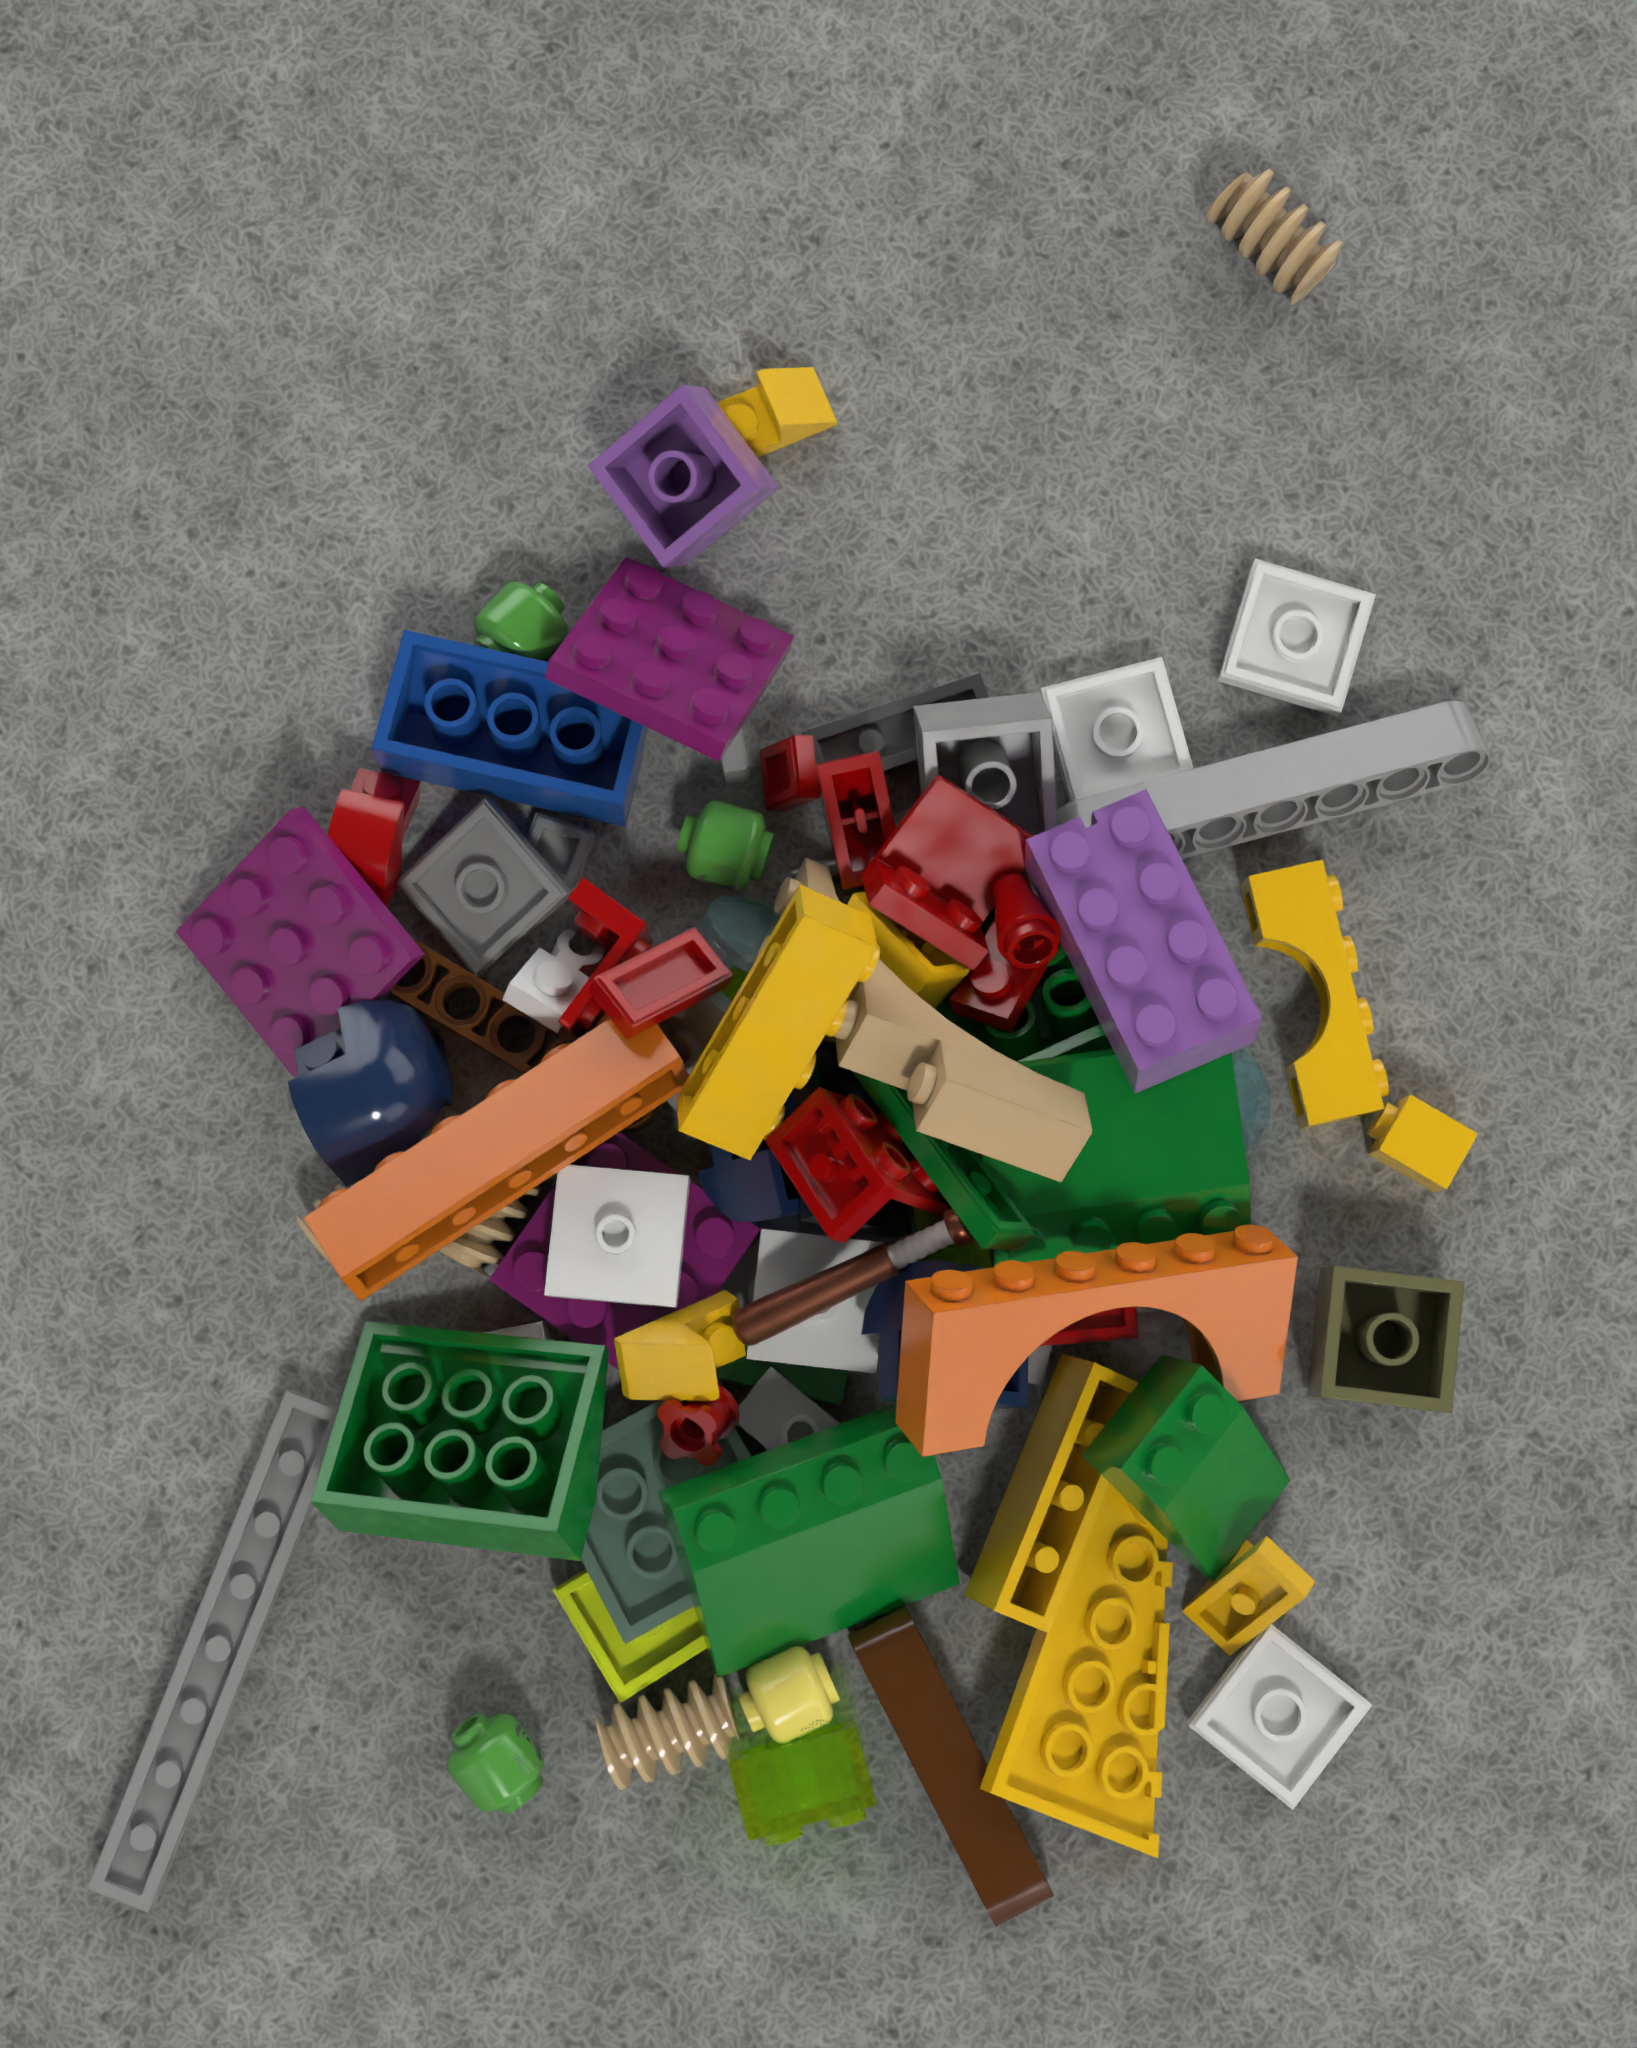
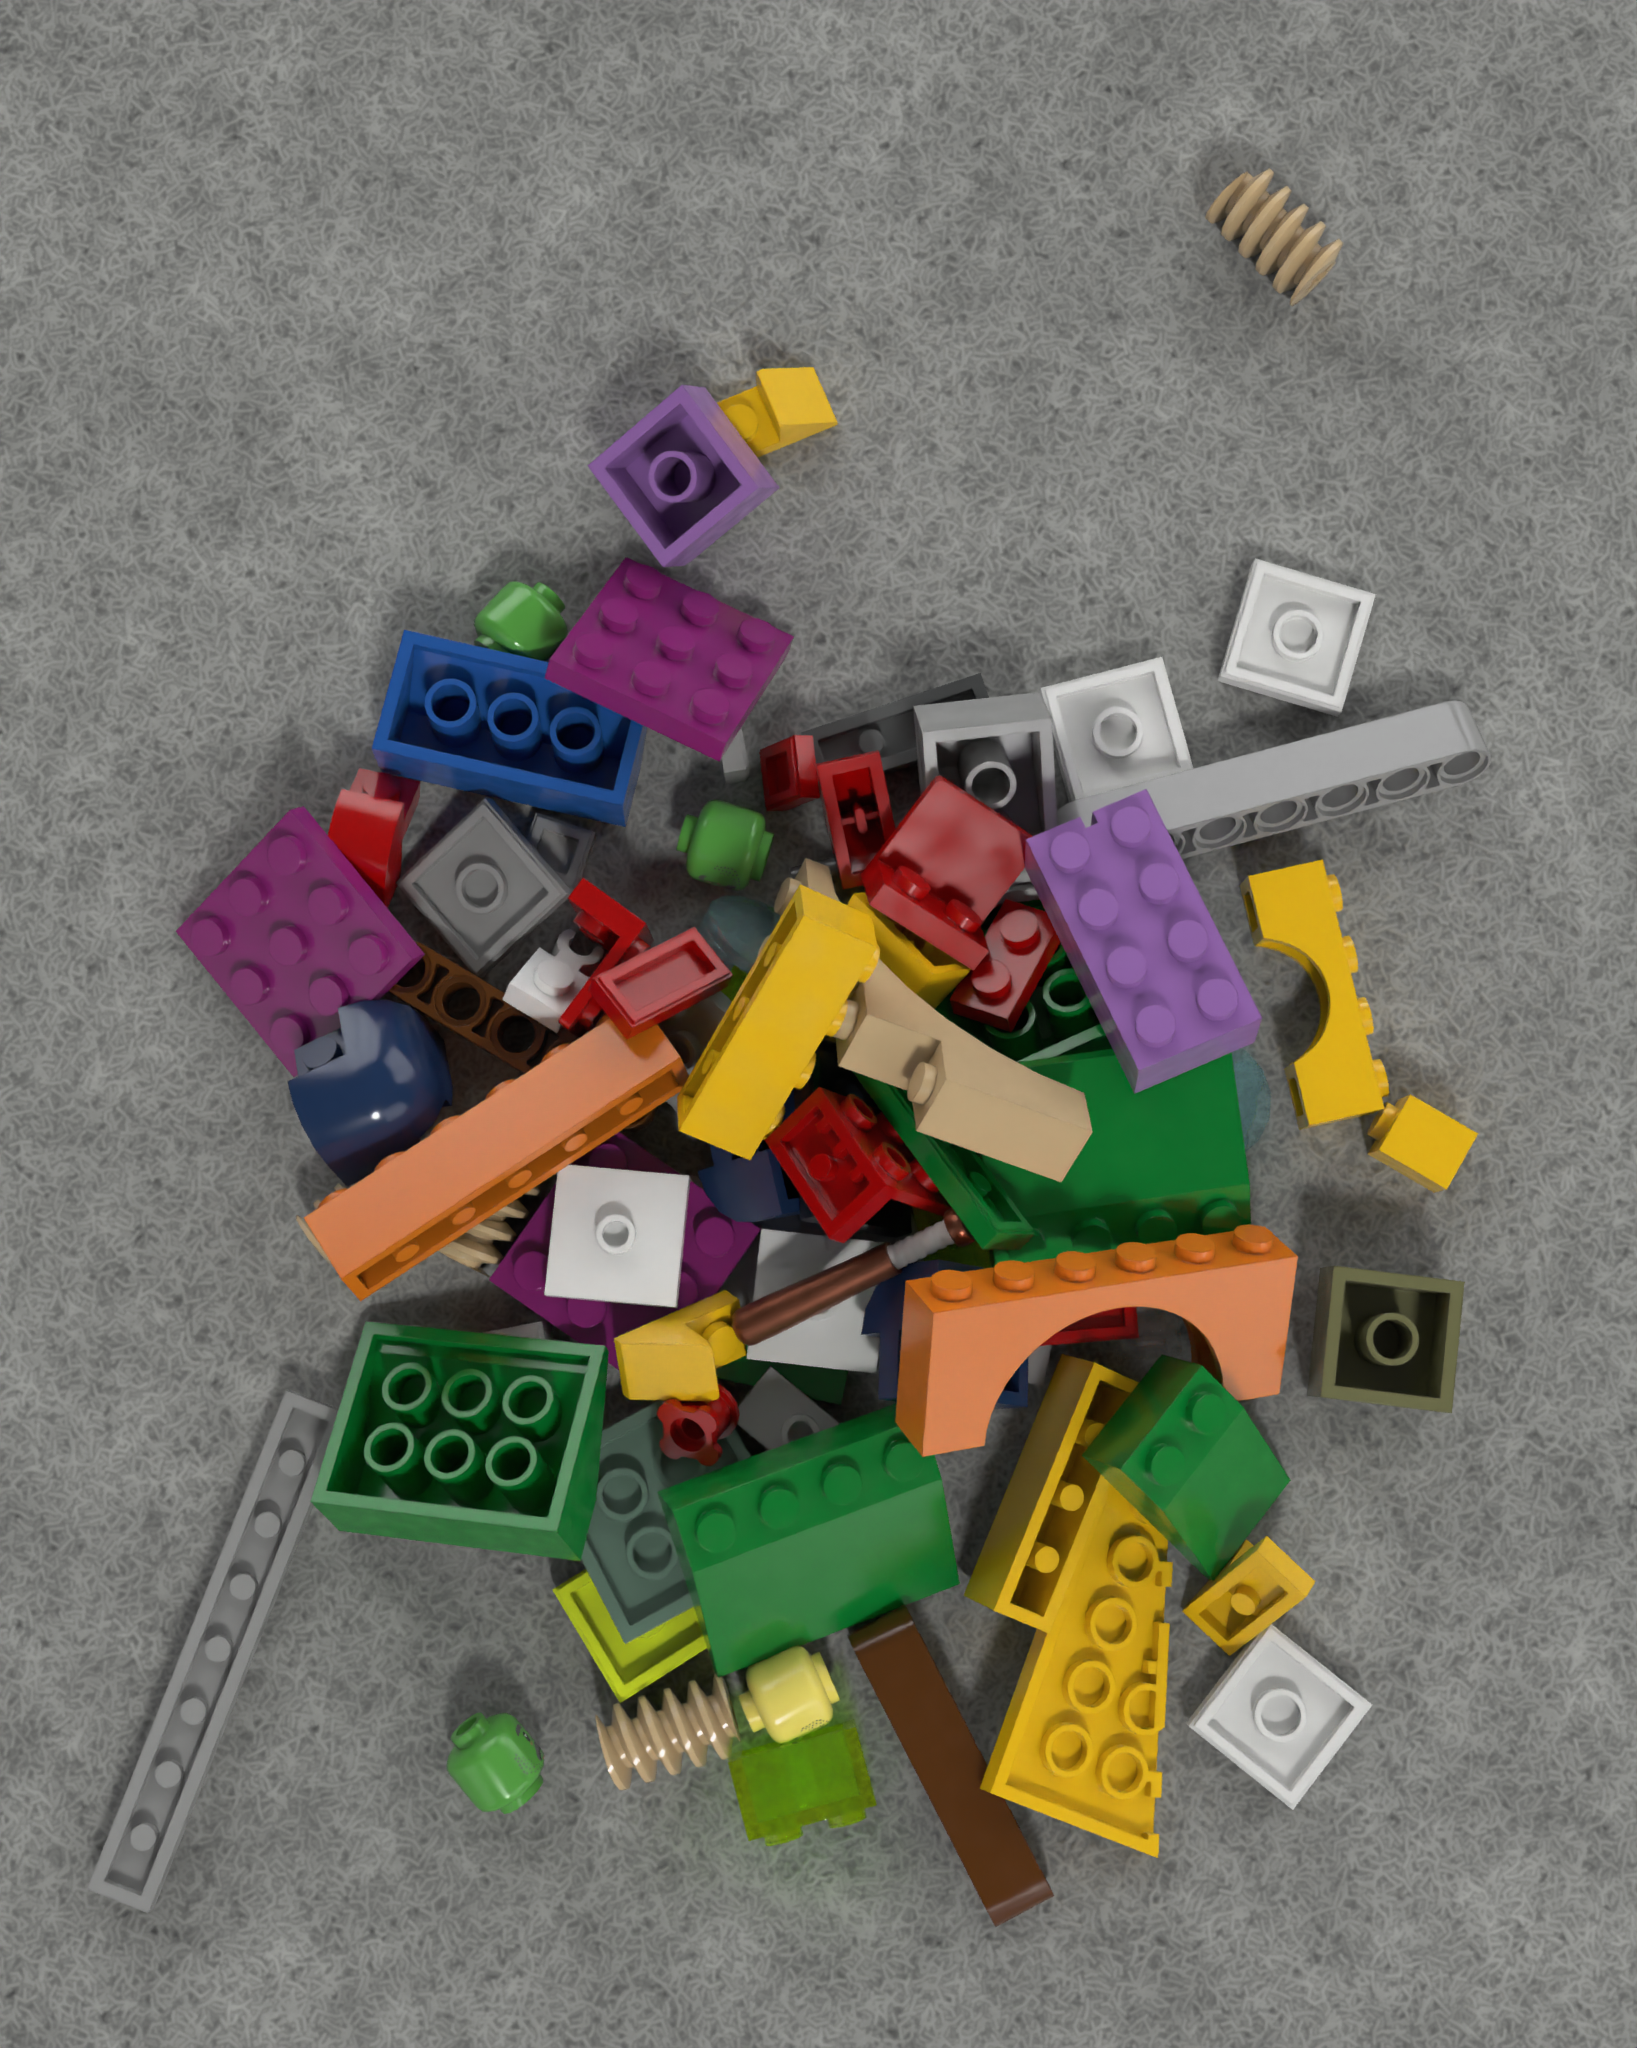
red cone [992,874,1061,969] -> none

